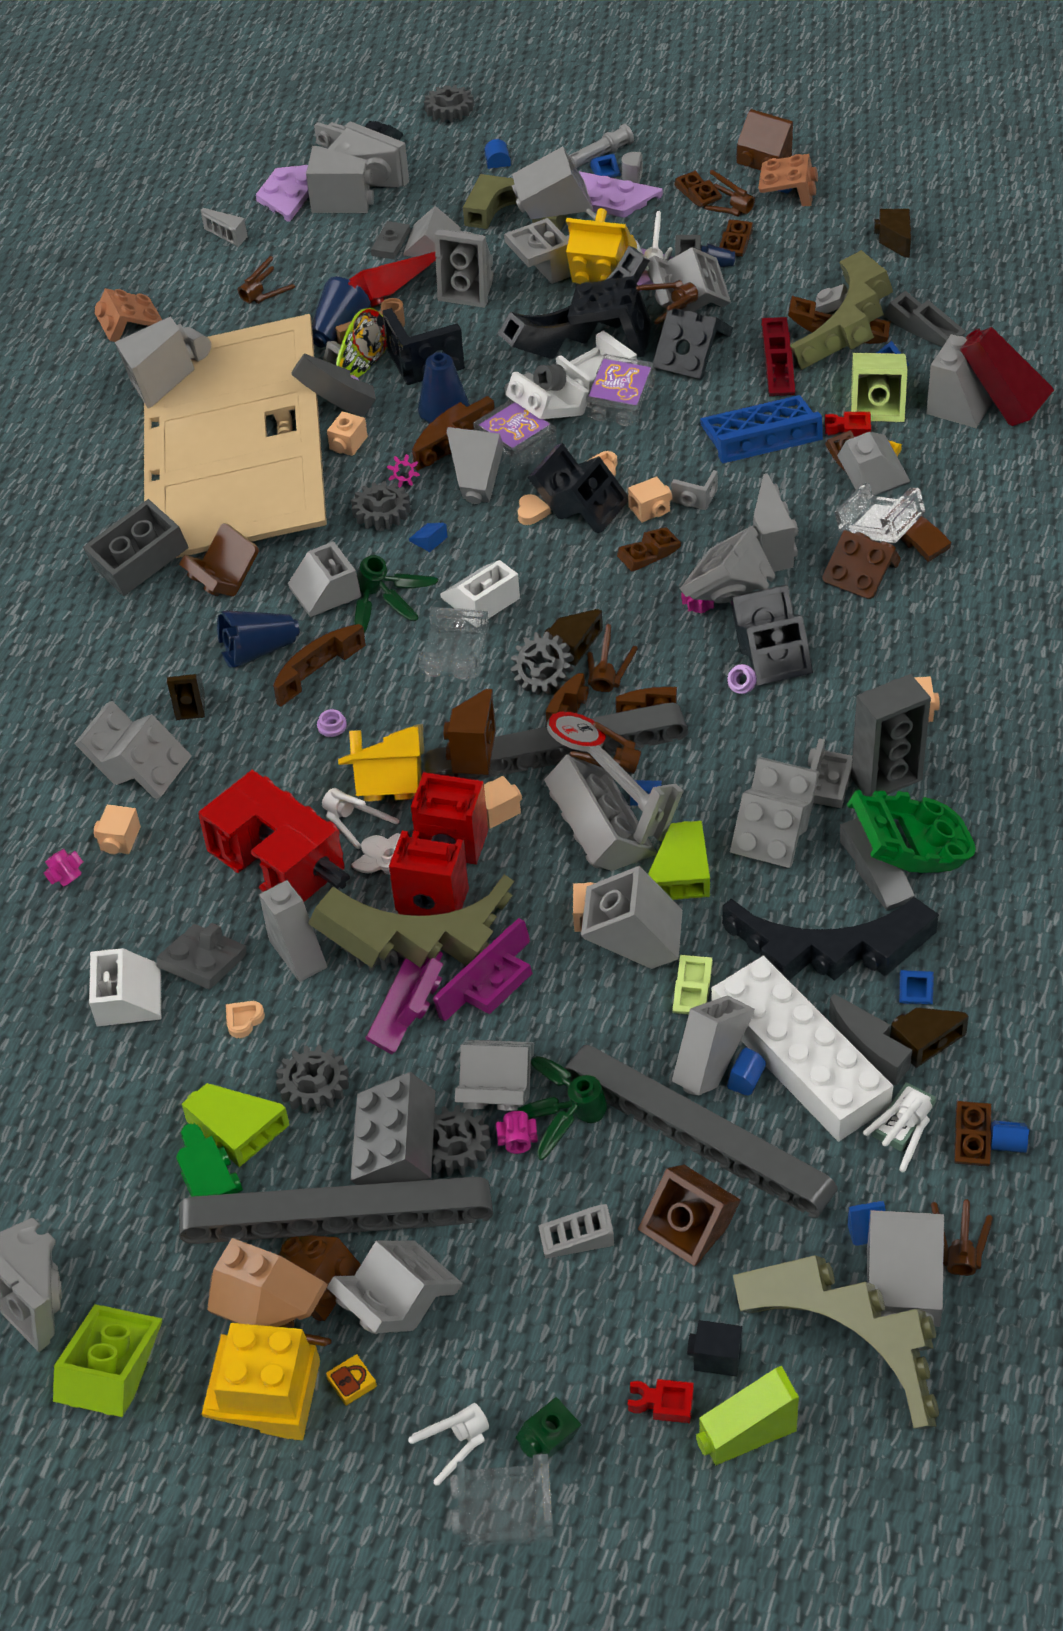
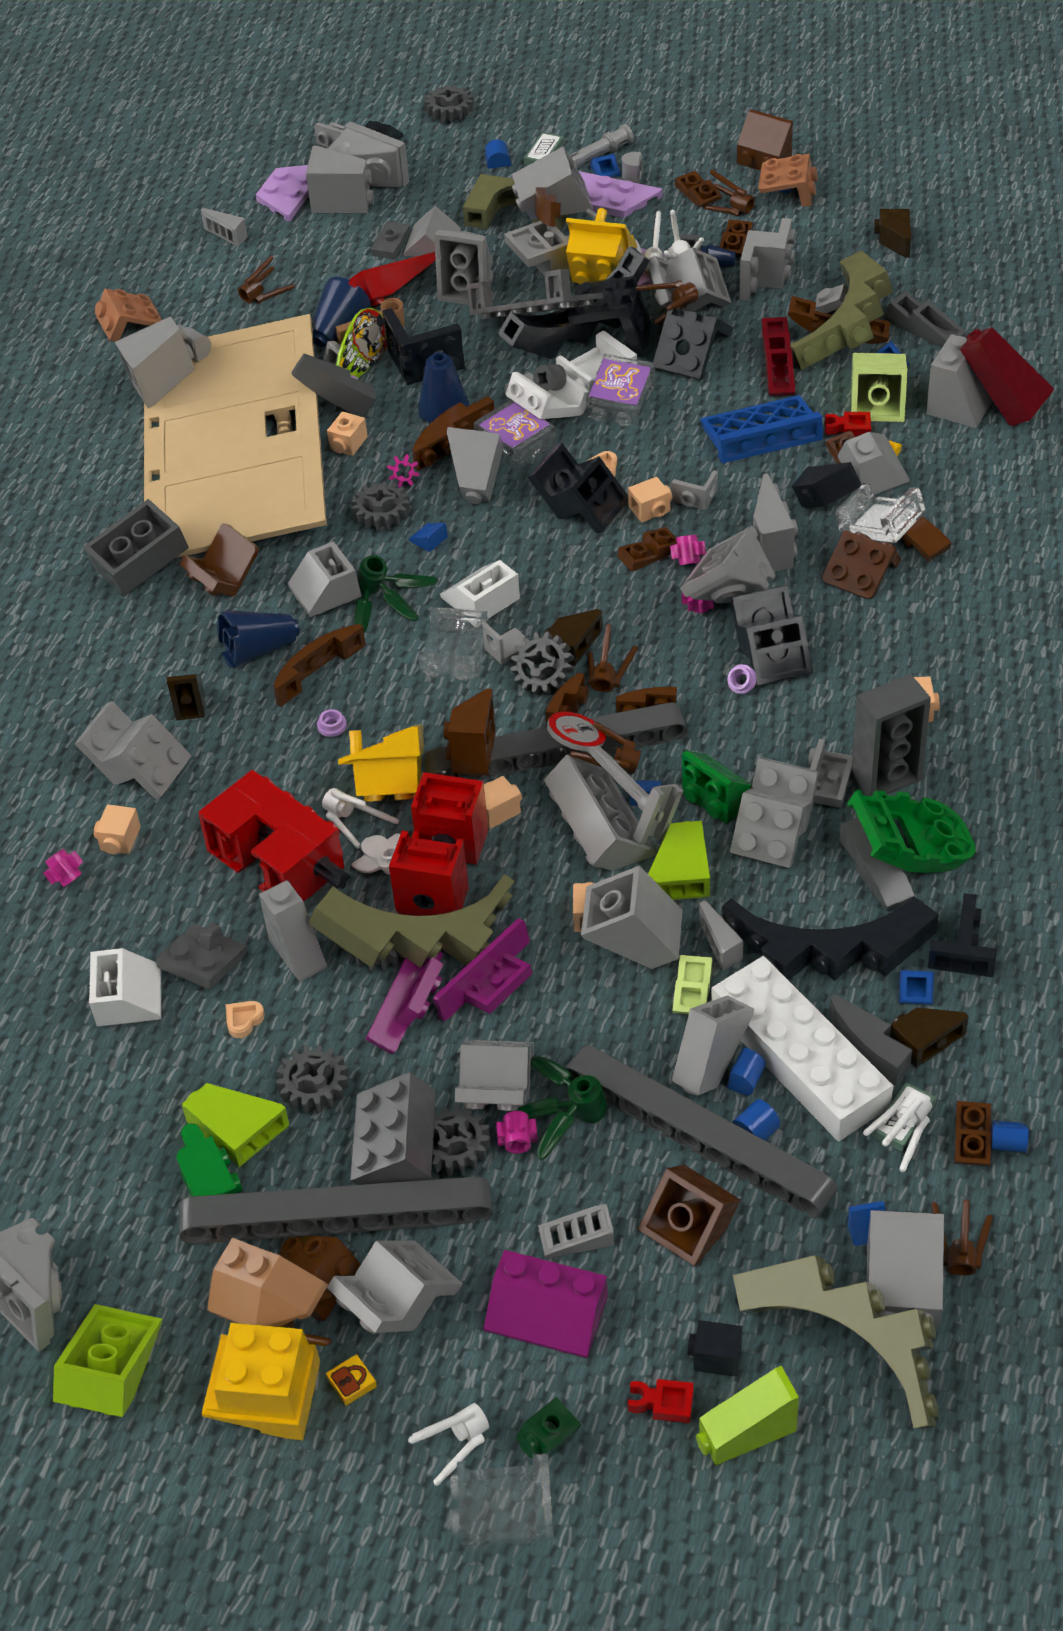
light nougat tile [517,494,551,525] -> none
none -> flat silver bracket [467,269,603,319]
none -> light grey bracket [482,623,525,665]
none -> magenta slope [484,1250,608,1358]
none -> tile [524,132,564,165]
none -> reddish brown slope [535,187,561,227]
none -> white plant [664,210,704,260]
none -> dark pink gear [670,535,706,566]
none -> green slope [682,750,752,824]
none -> light grey slope [699,900,743,971]
none -> blue brick [732,1099,780,1140]
none -> light grey bracket [740,218,796,301]
none -> black slope [792,462,862,508]
none -> black bracket [928,893,997,977]

